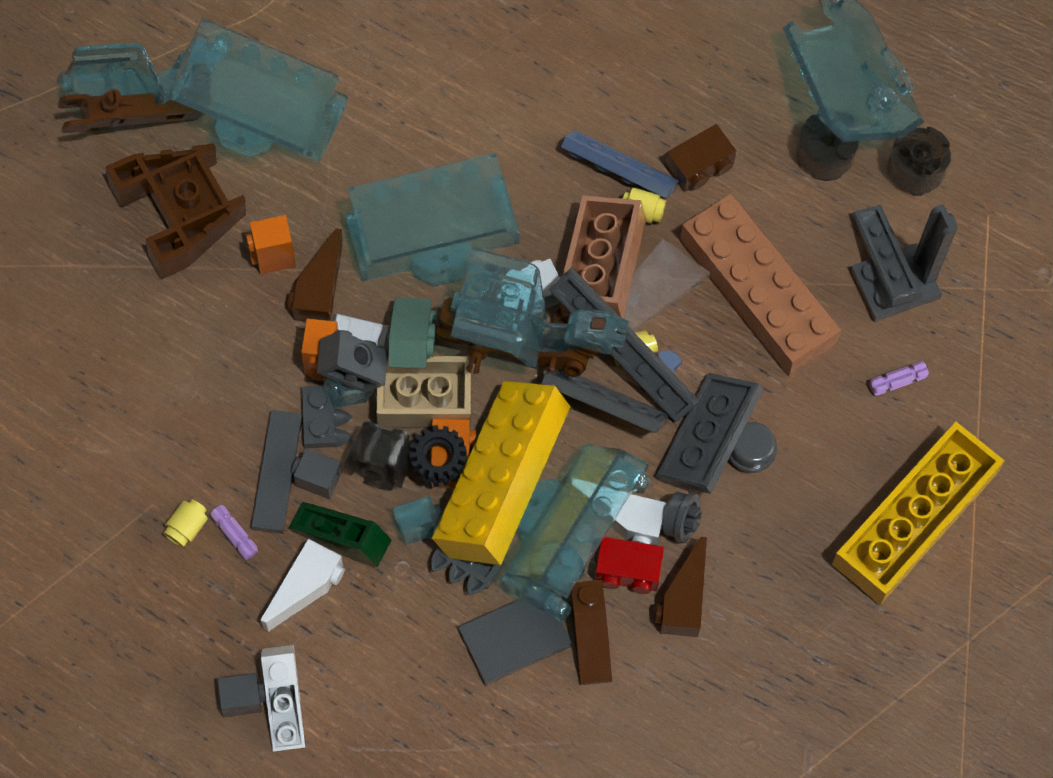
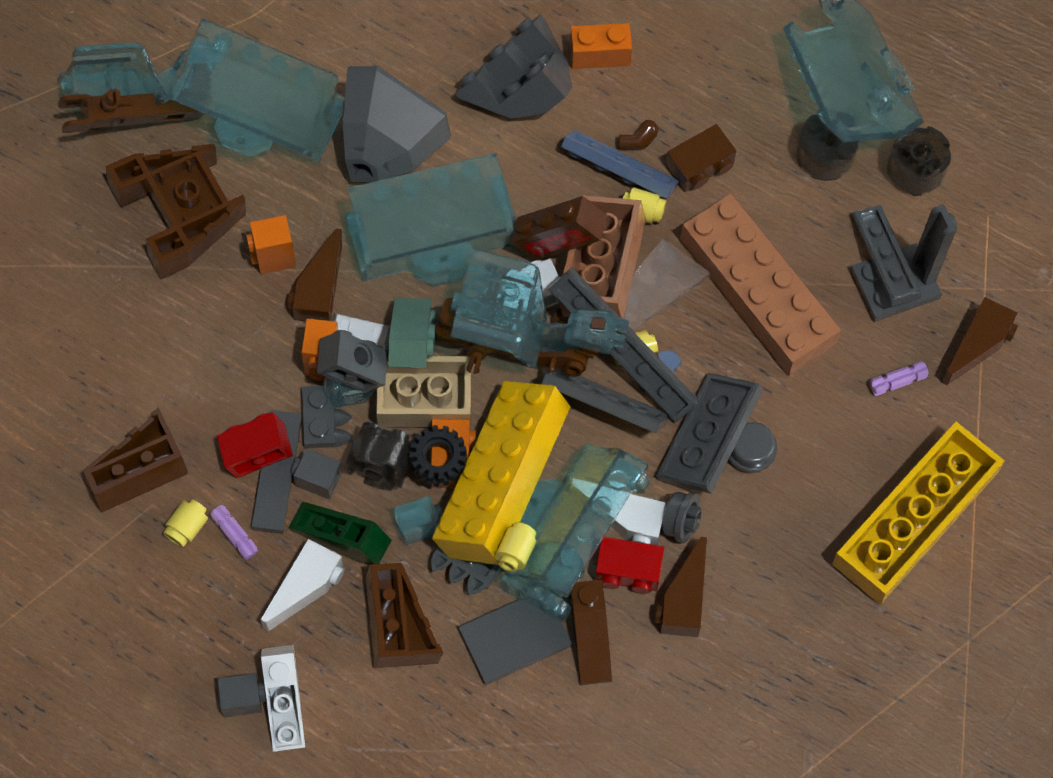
none -> reddish brown wedge [83,407,188,512]
none -> red brick [217,412,293,478]
none -> dark grey brick [343,66,451,182]
none -> reddish brown wedge [365,563,443,668]
none -> dark grey brick [455,14,572,118]
none -> light yellow brick [495,522,536,572]
none -> reddish brown brick [511,196,607,261]
none -> orange brick [570,23,632,69]
none -> reddish brown arm [618,120,659,150]
none -> reddish brown slope [942,297,1018,385]

